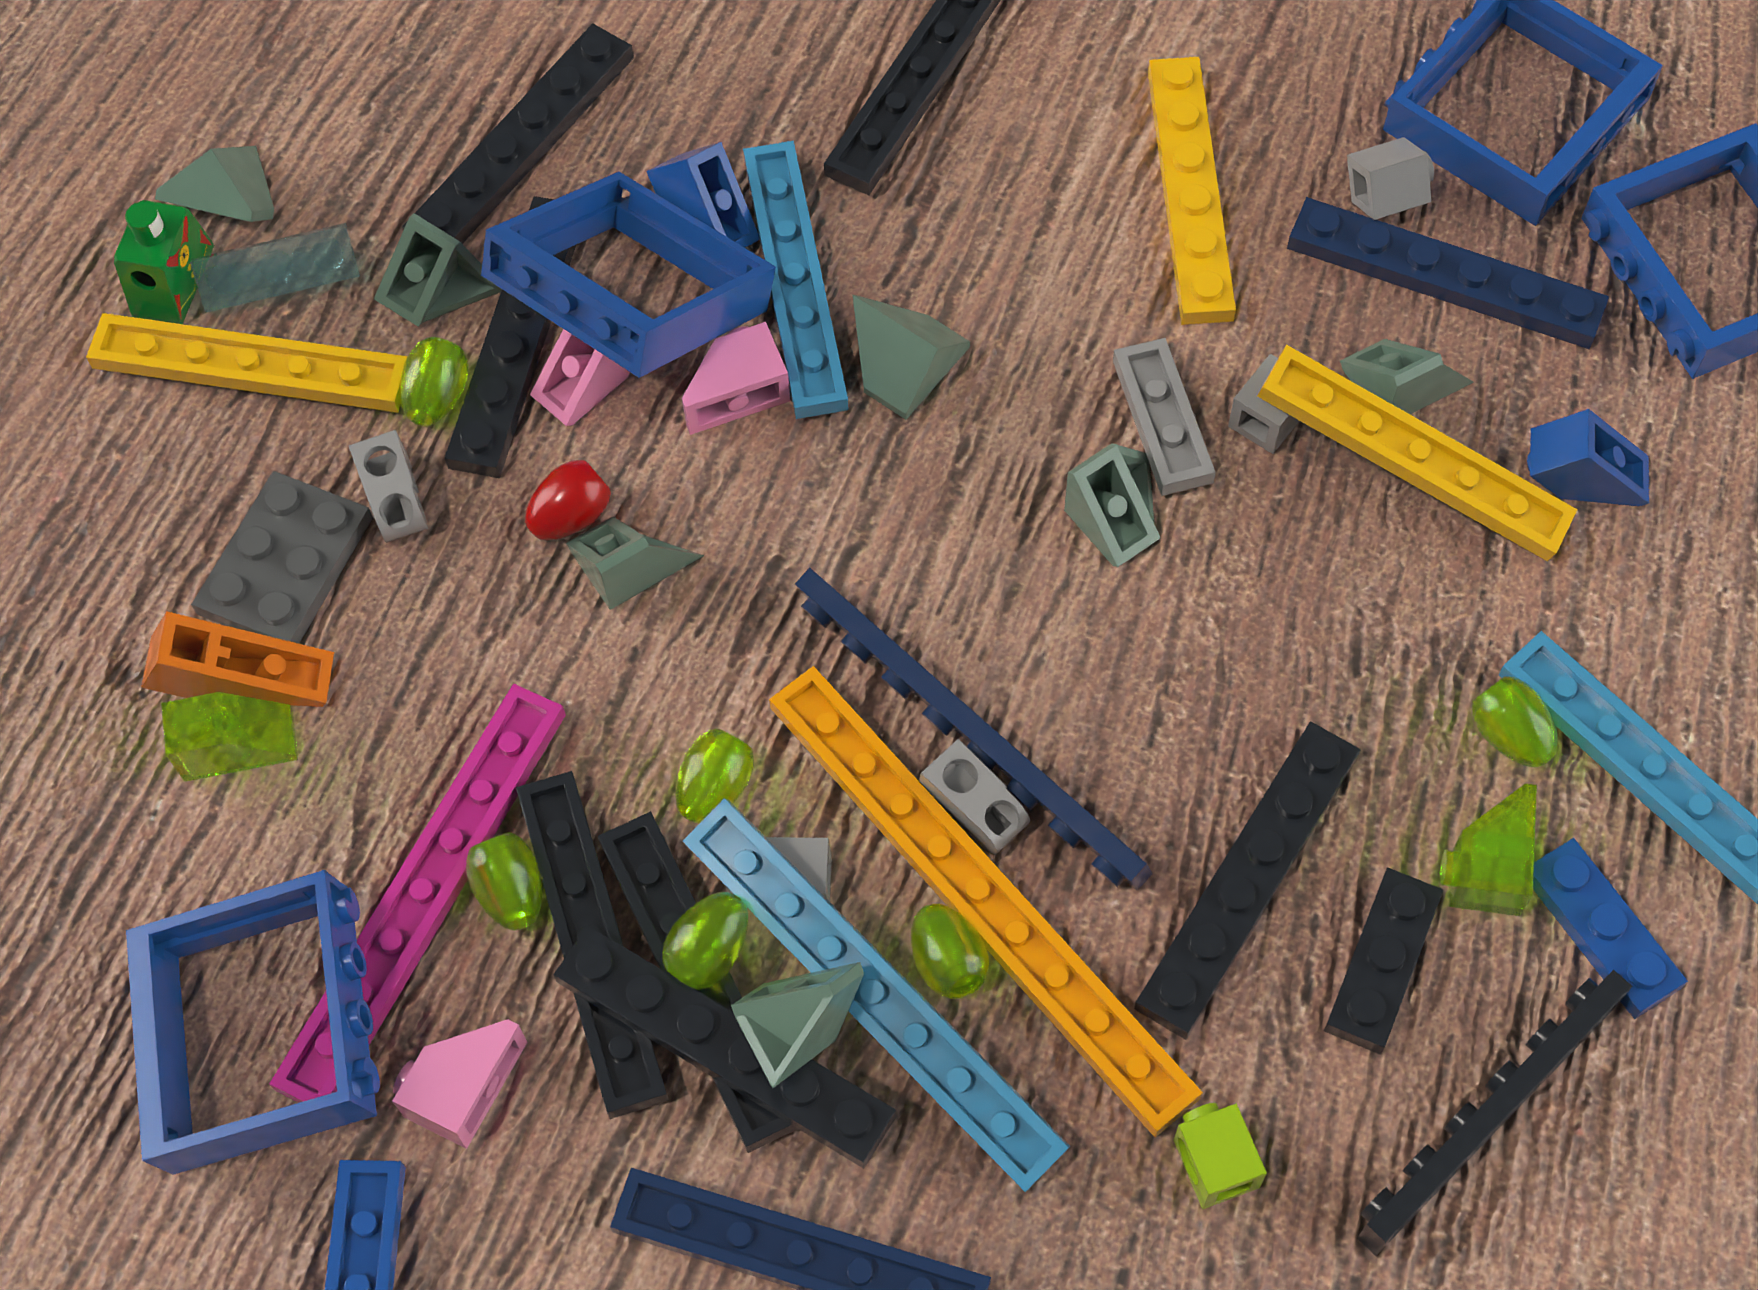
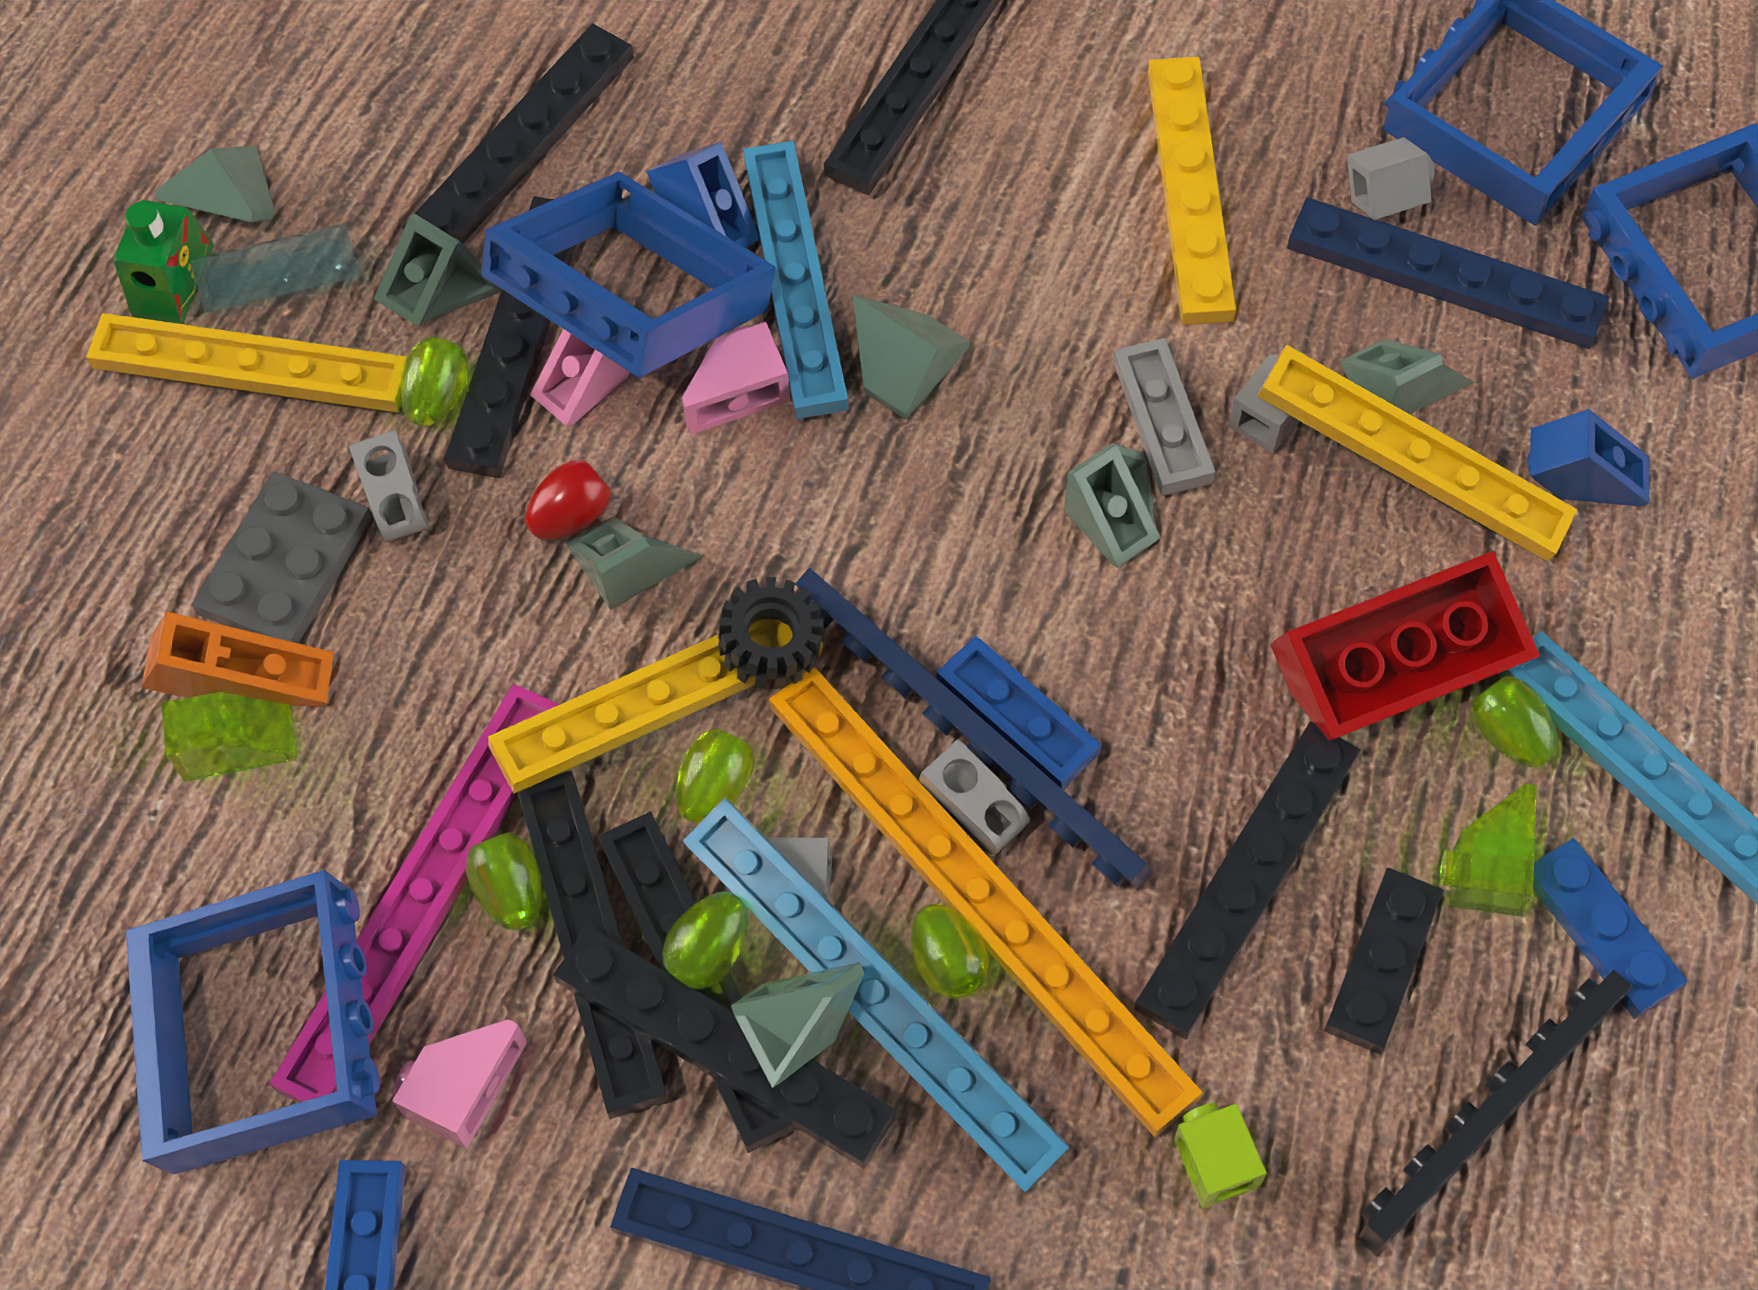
none -> yellow plate [488,619,823,794]
none -> black tyre [718,577,823,689]
none -> blue plate [936,636,1101,789]
none -> red slope [1270,551,1540,741]

